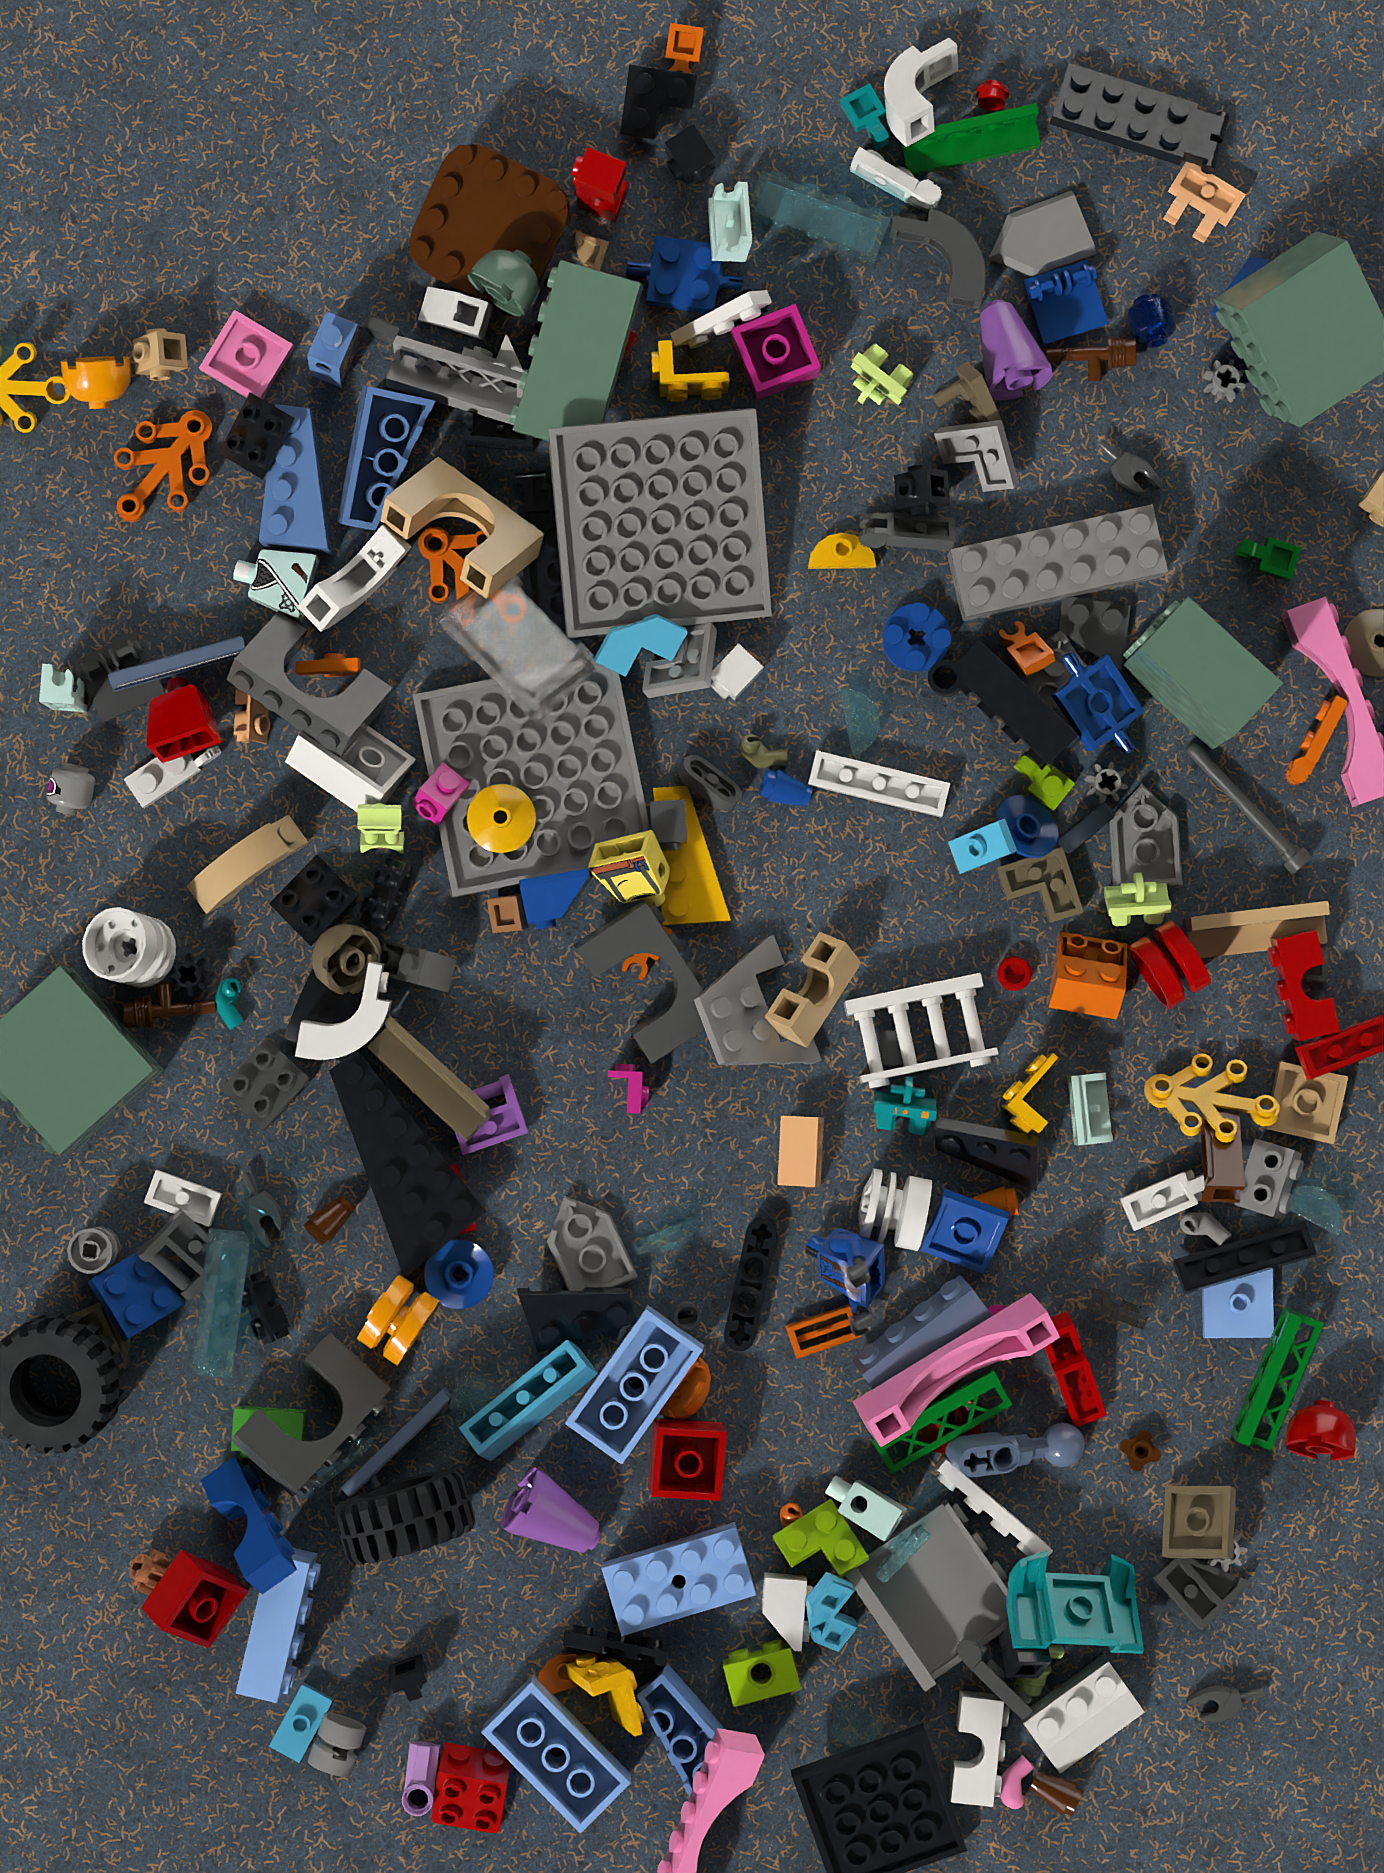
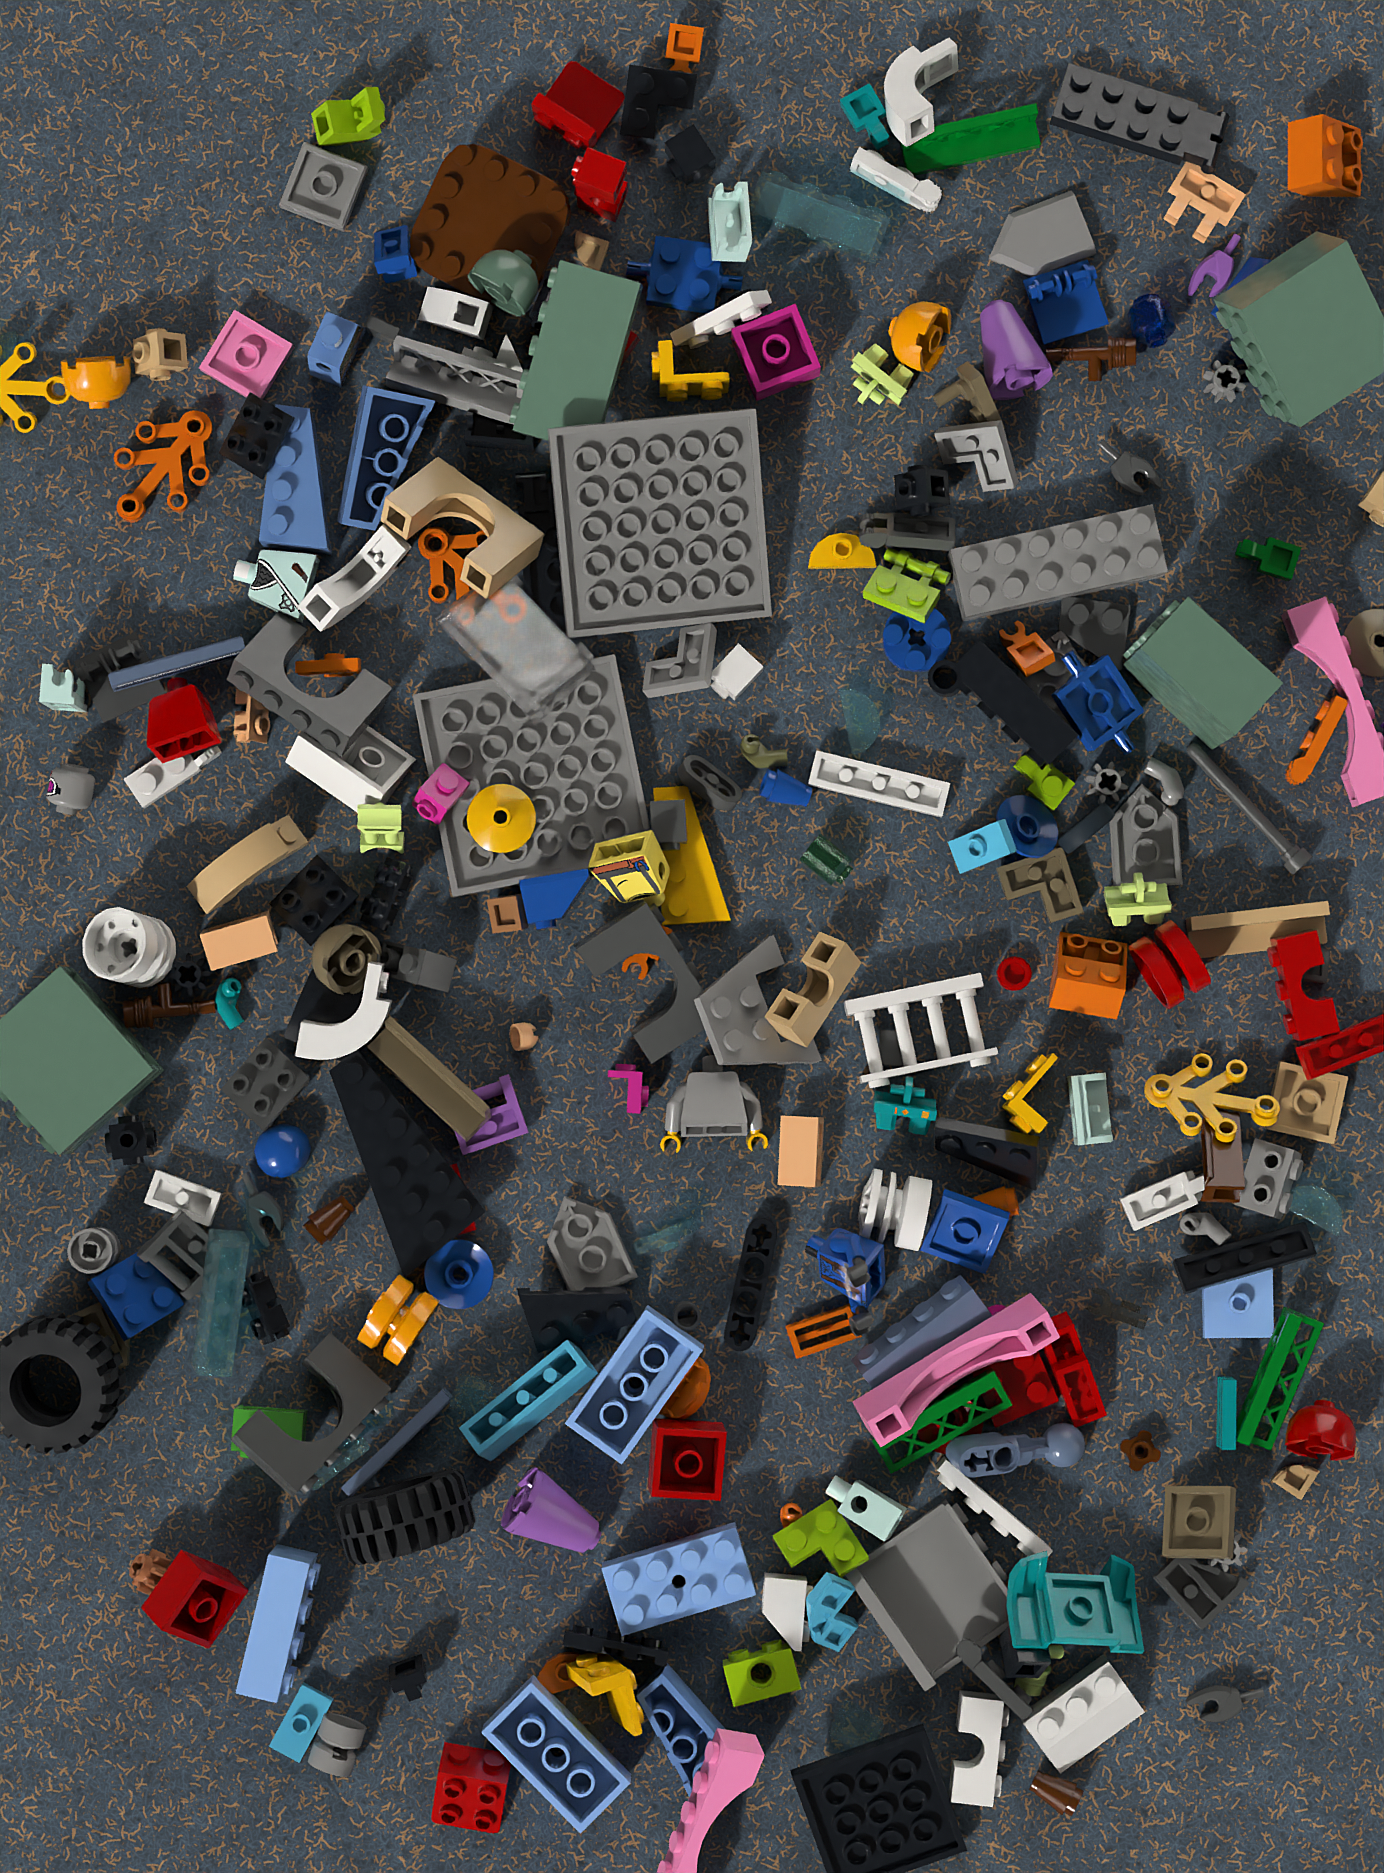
blue arch [200,1456,297,1594] -> none
lavender piece [402,1741,440,1816] -> none
medium azure tile [594,614,688,677] -> none
clear light blue plate [875,1524,930,1583] -> none
dark grey arch [889,209,986,310] -> none
red plate [976,80,1009,111] -> none
bright pink arm [1000,1755,1034,1809] -> none
none -> black brick [105,1115,157,1166]
none -> light nougat hinge [200,910,278,971]
none -> blue hair [254,1123,311,1178]
none -> light grey plate [279,142,368,232]
none -> lime brick [311,87,385,146]
none -> blue slope [374,225,417,283]
none -> light nougat hinge [509,1022,538,1051]
none -> red bracket [531,61,625,151]
none -> light grey torso [660,1055,768,1153]
none -> clear green brick [799,833,853,886]
none -> lime plate [863,547,951,624]
none -> light orange cylinder [888,301,951,373]
none -> red plate [972,1351,1059,1428]
none -> light grey arm [1143,757,1185,806]
none -> medium lavender hand [1188,234,1241,297]
none -> teal tile [1216,1376,1237,1450]
none -> tan tile [1270,1464,1320,1500]
none -> orange slope [1288,114,1363,197]

